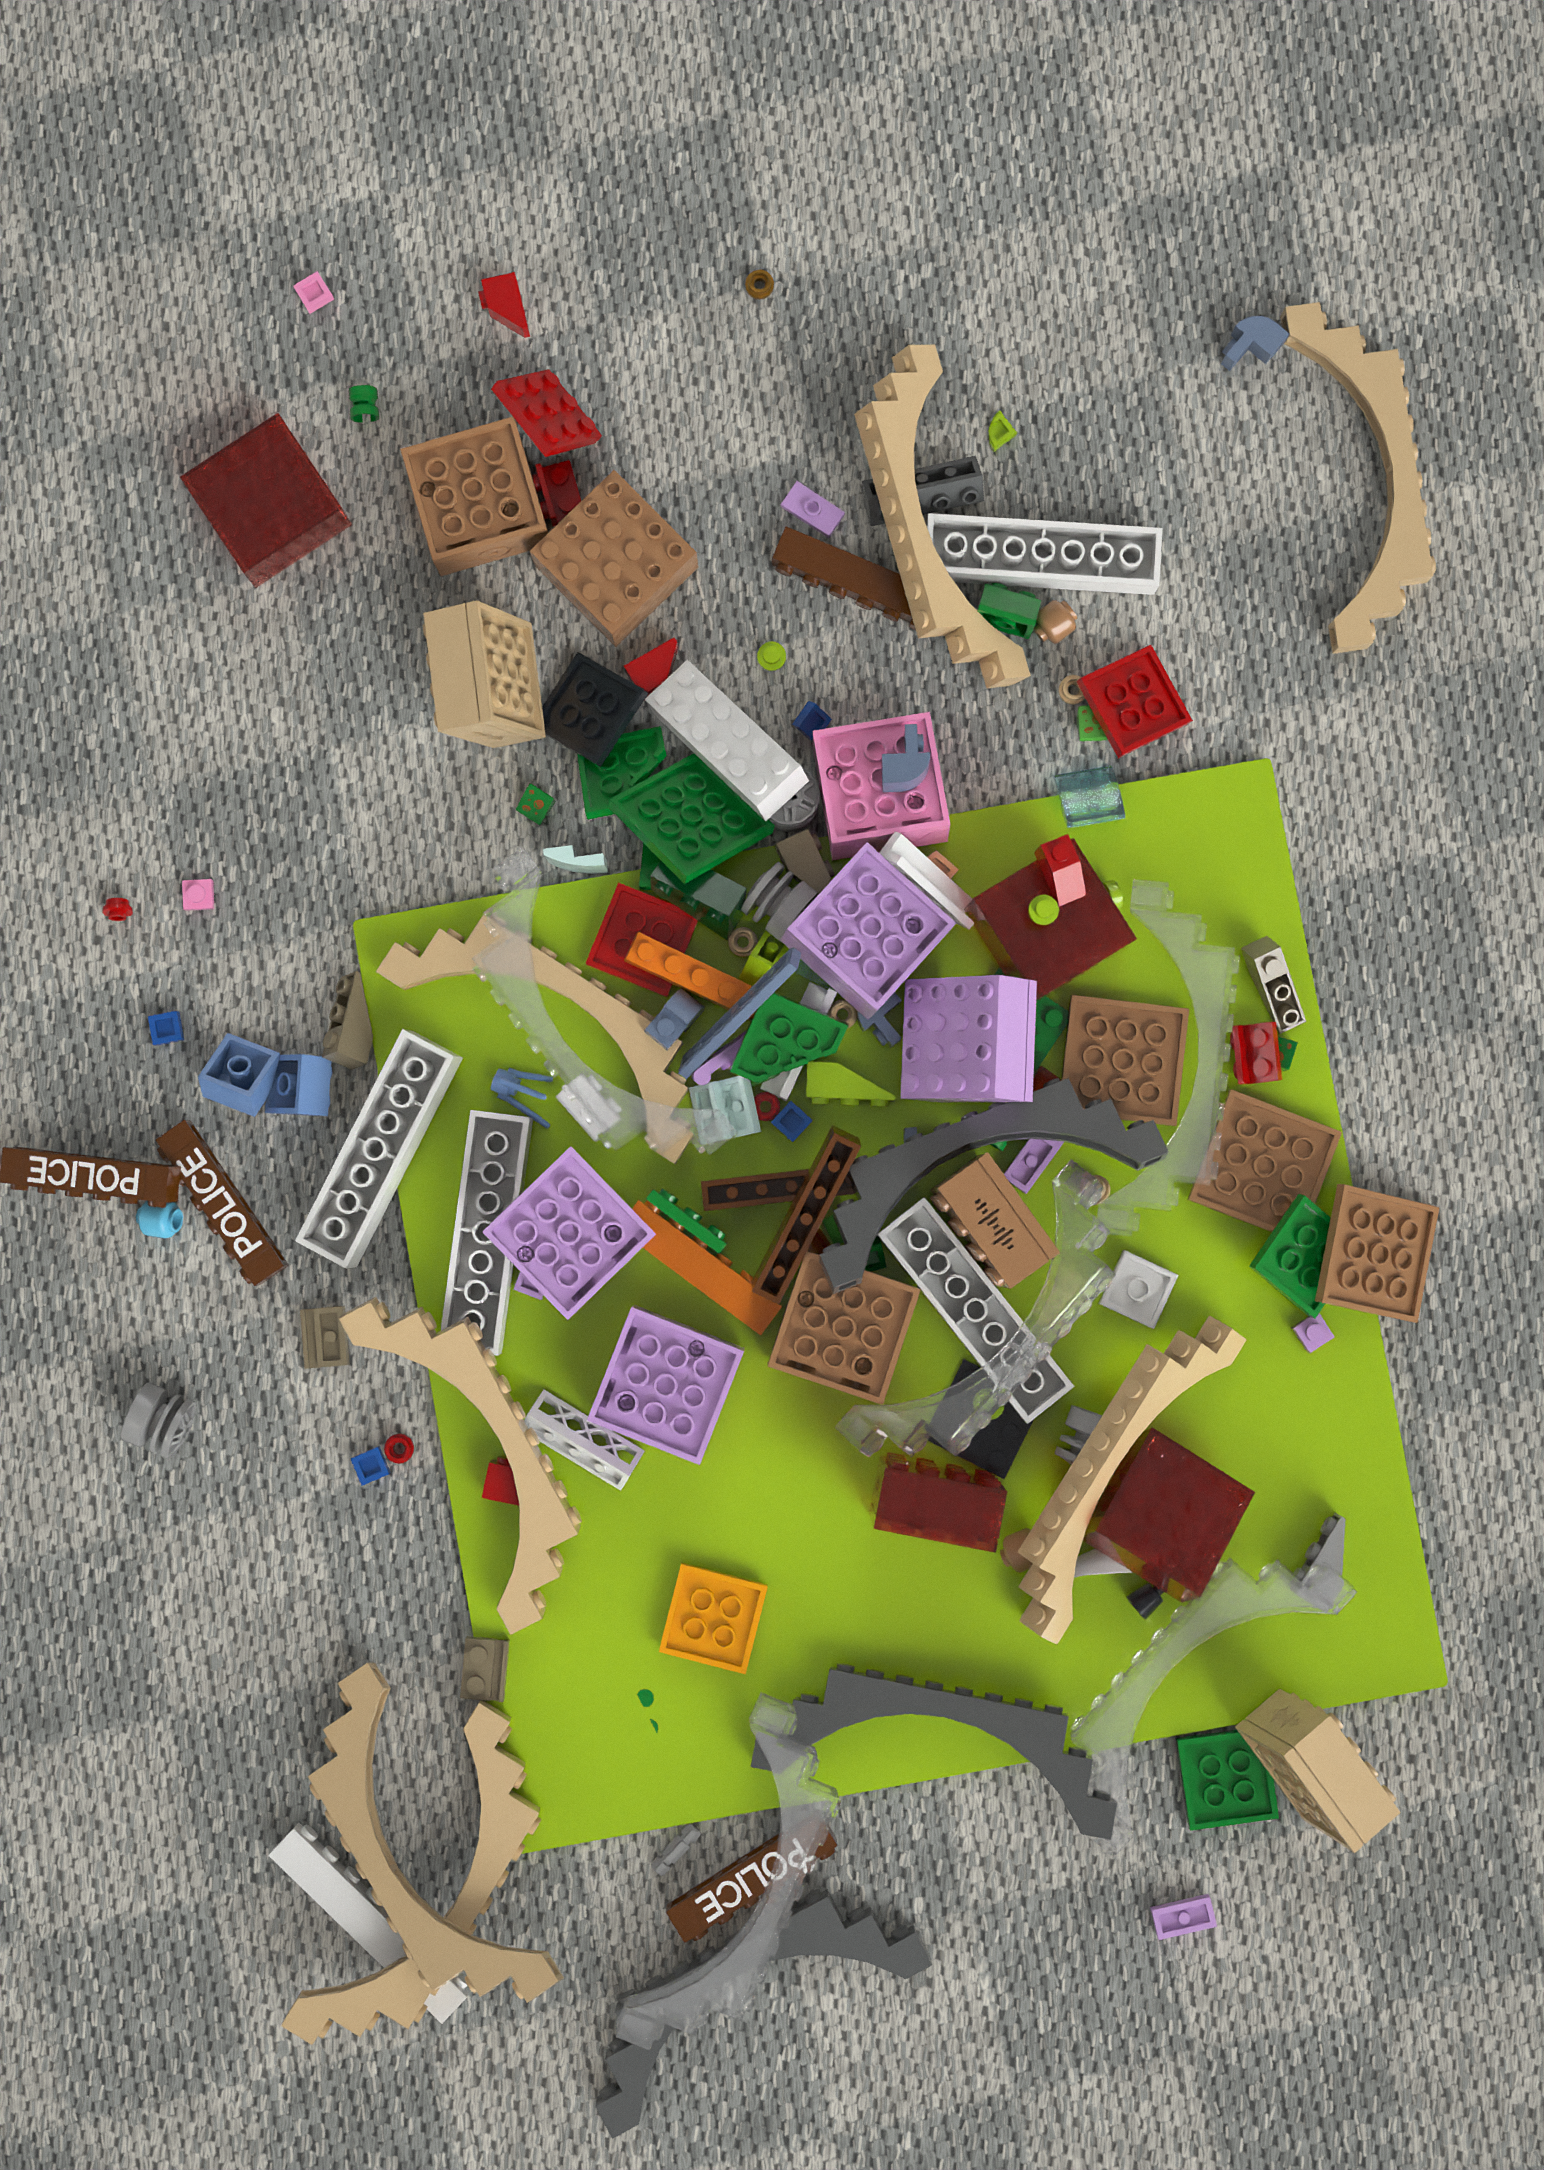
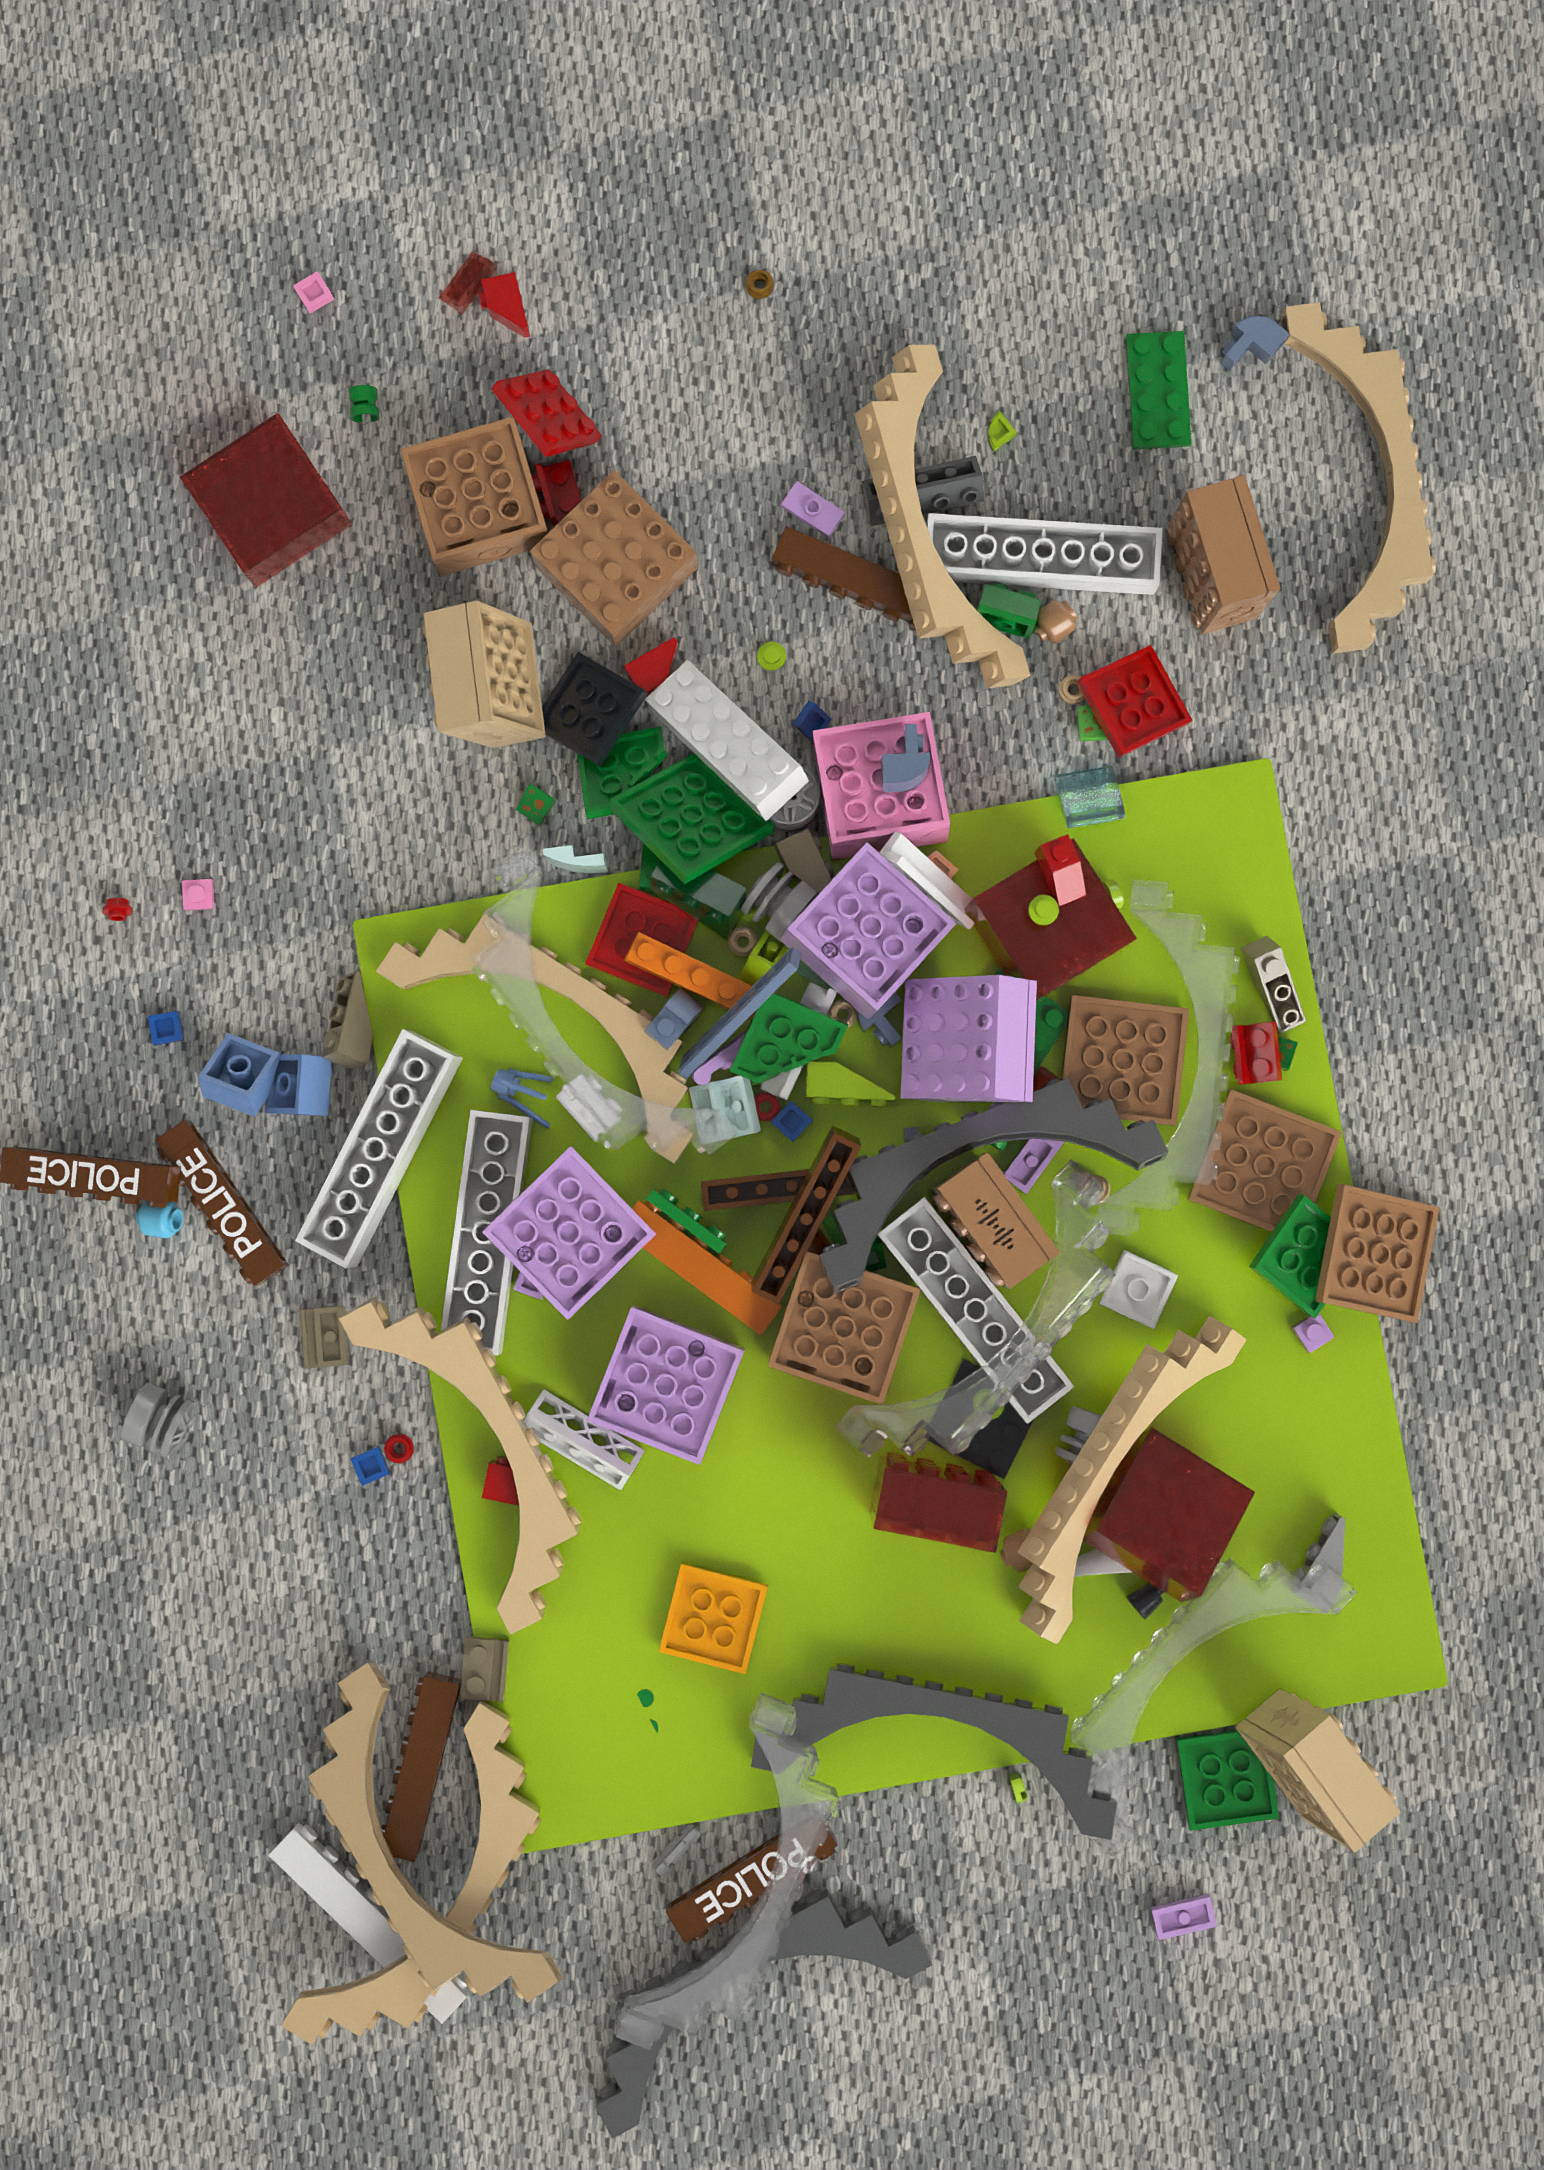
none -> reddish brown brick [381,1671,462,1862]
none -> clear red slope [439,252,496,315]
none -> lime tile [1008,1772,1028,1803]
none -> green plate [1126,331,1192,450]
none -> medium nougat piece [1165,475,1281,635]

